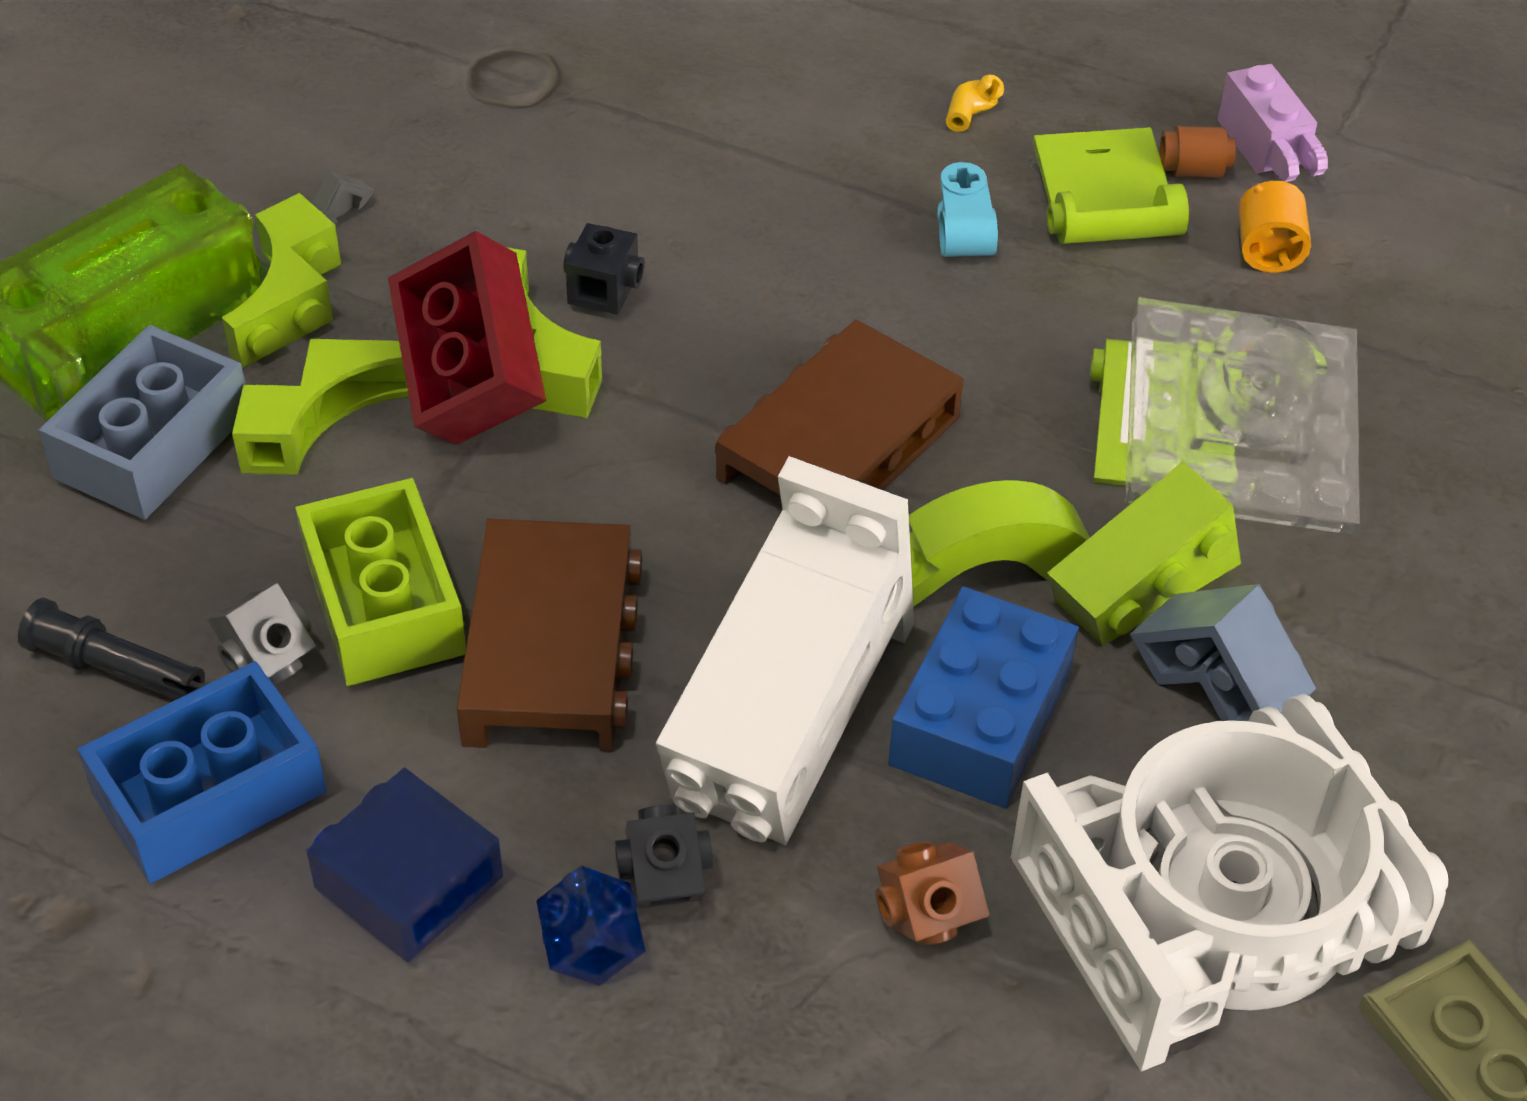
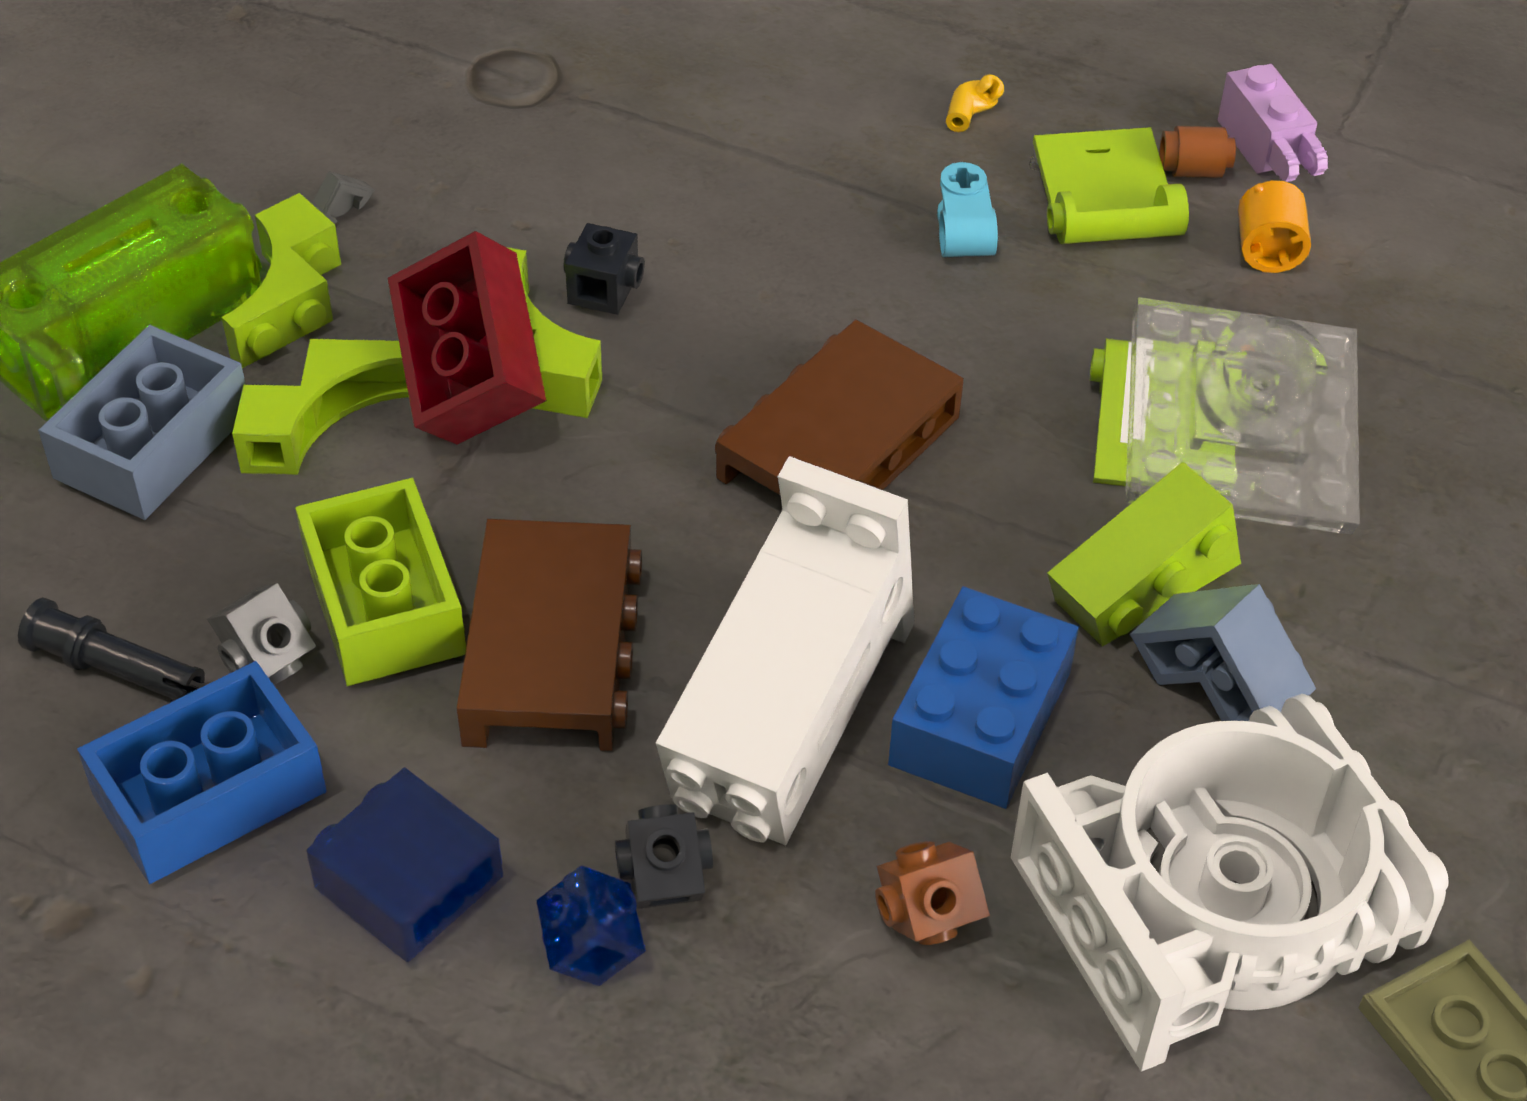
lime arch [909,480,1090,607] -> none

